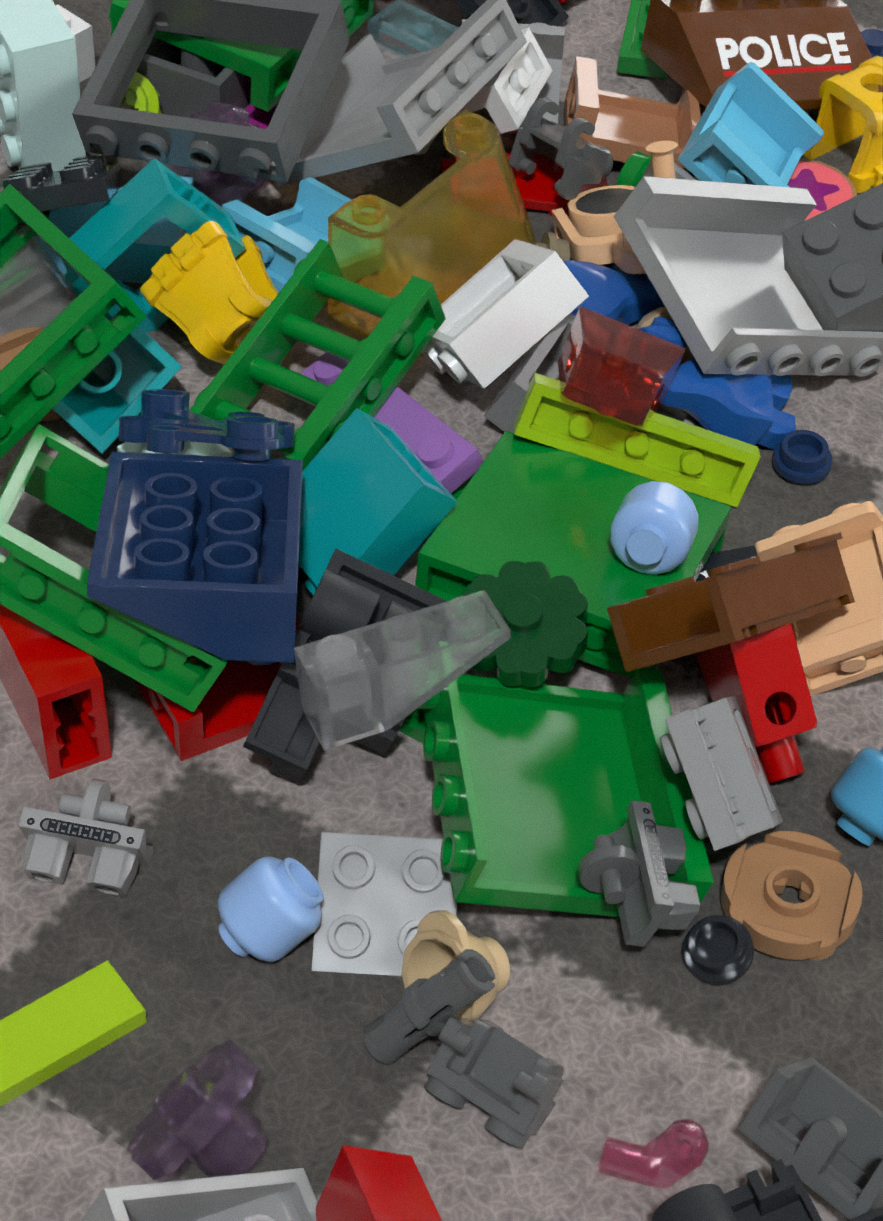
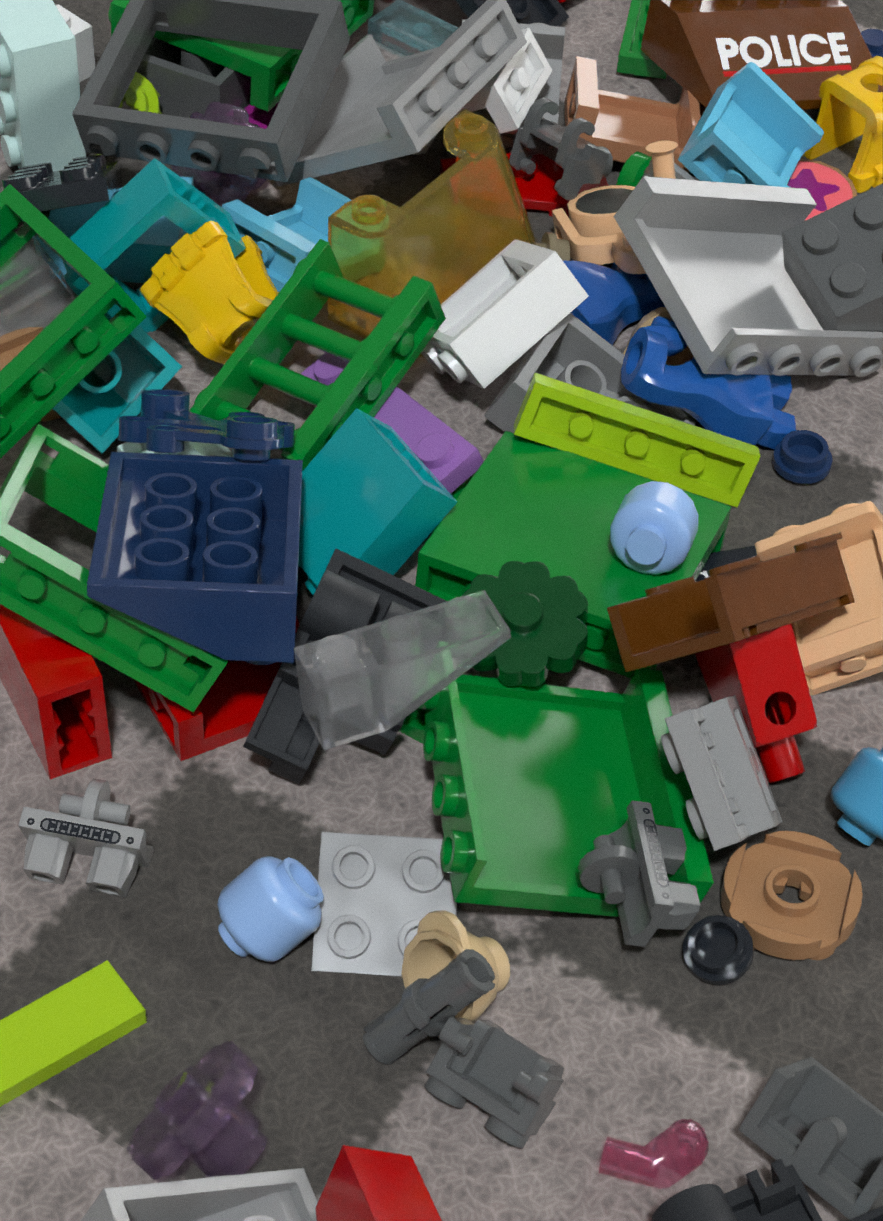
clear red torso [557,306,685,427] -> none

